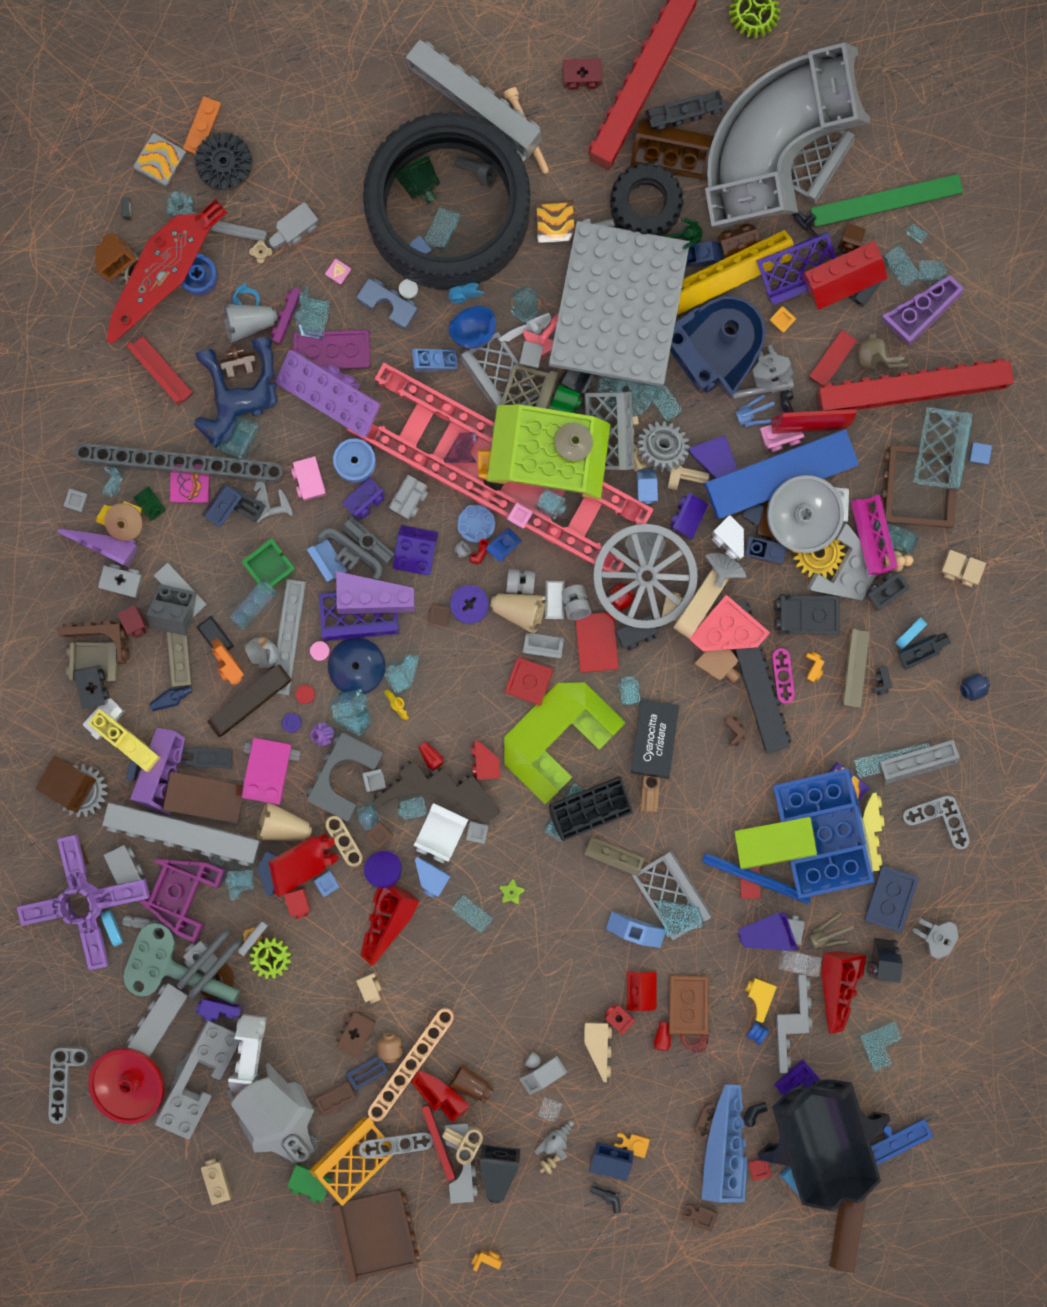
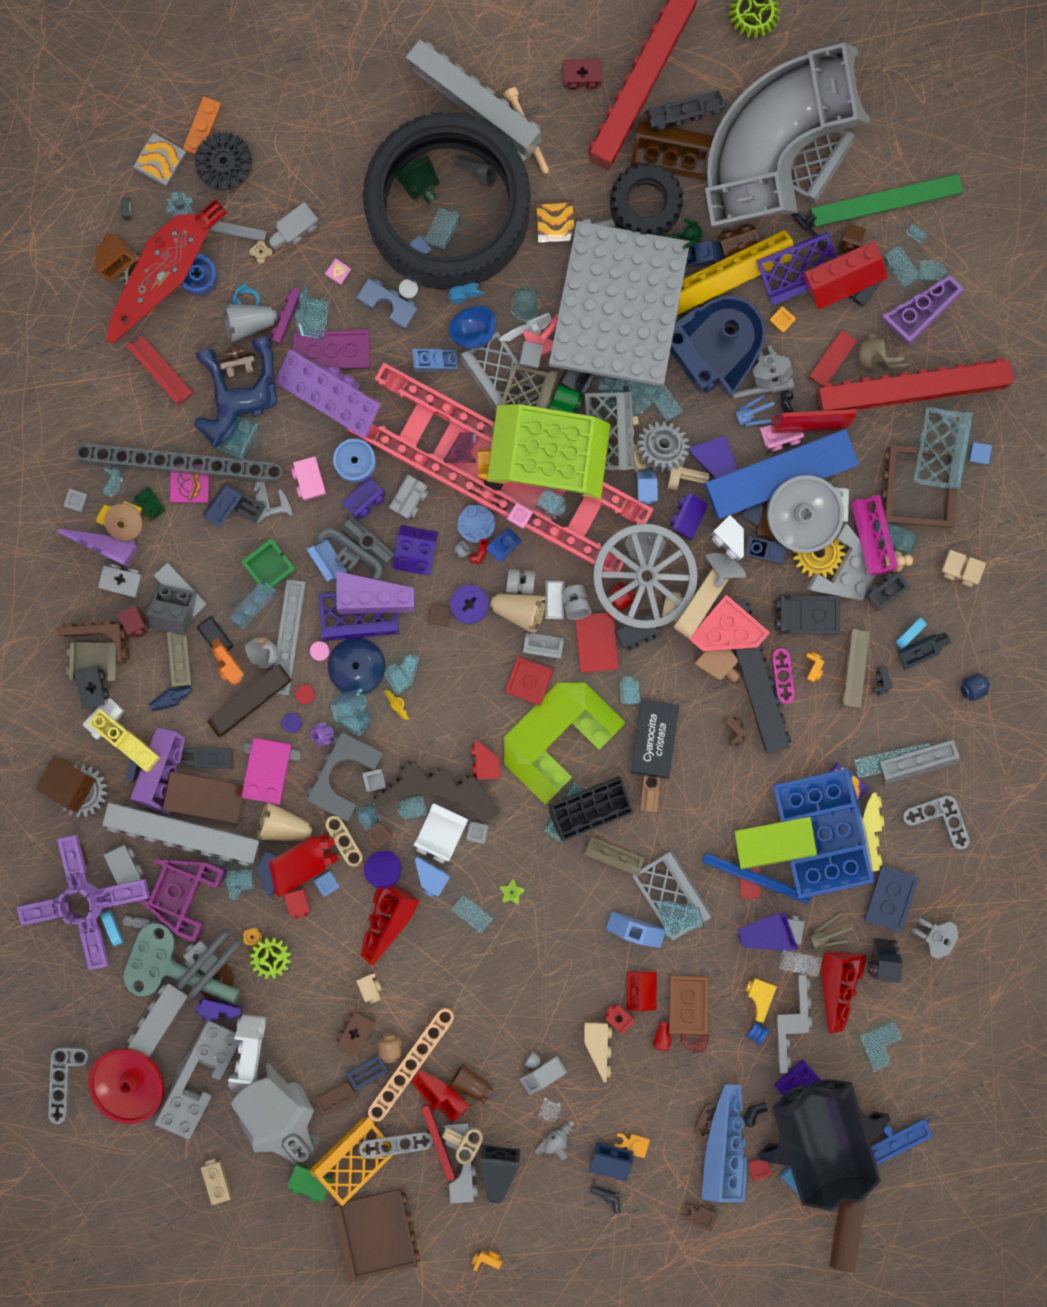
light grey tile [238,921,269,956] -> none
red cone [418,742,445,771] -> none
tan hair [539,1154,561,1174] -> none
dark tan dish [554,423,593,461] -> none

